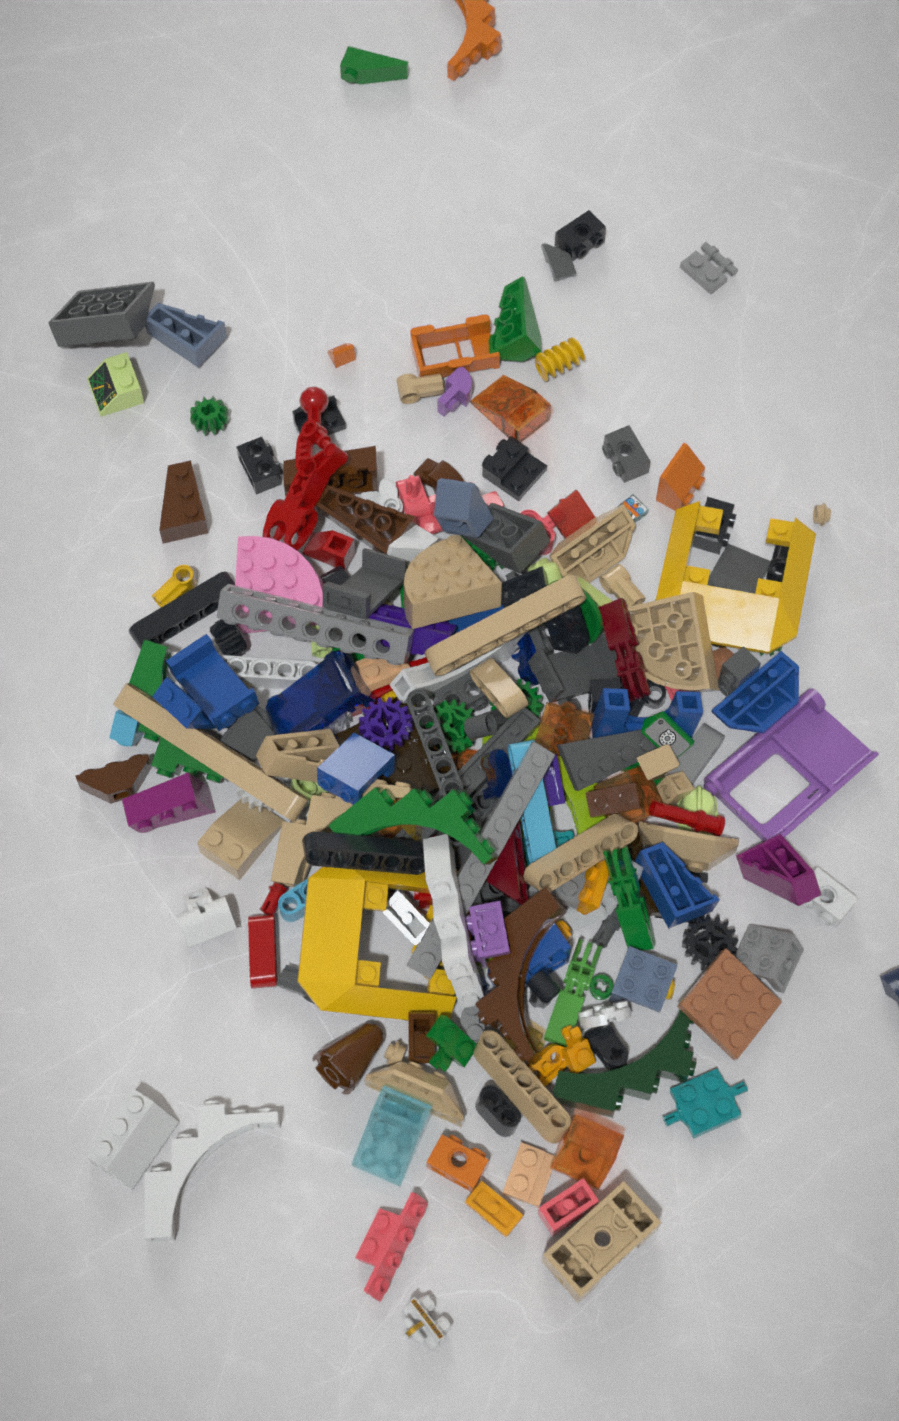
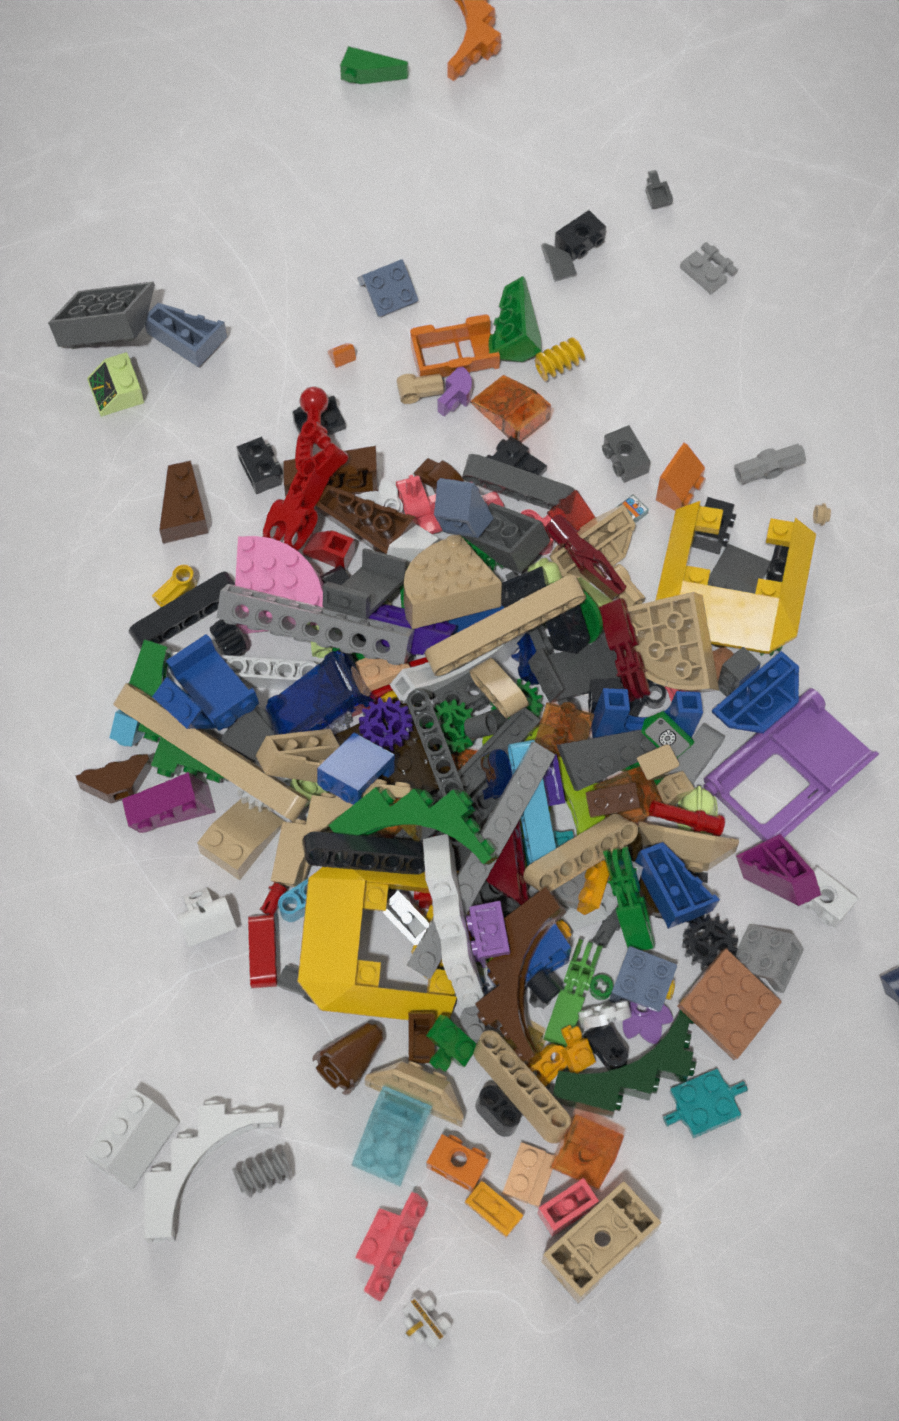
green gear [190,396,229,436] -> none
tan plate [384,1041,406,1066] -> none
none -> light grey piece [232,1146,292,1198]
none -> sand blue bracket [357,259,418,317]
none -> dark grey beam [462,454,576,514]
none -> dark red arm [545,515,627,600]
none -> medium lavender plate [622,1002,673,1044]
none -> dark grey plate [645,170,673,209]
none -> light grey piece [734,444,806,484]

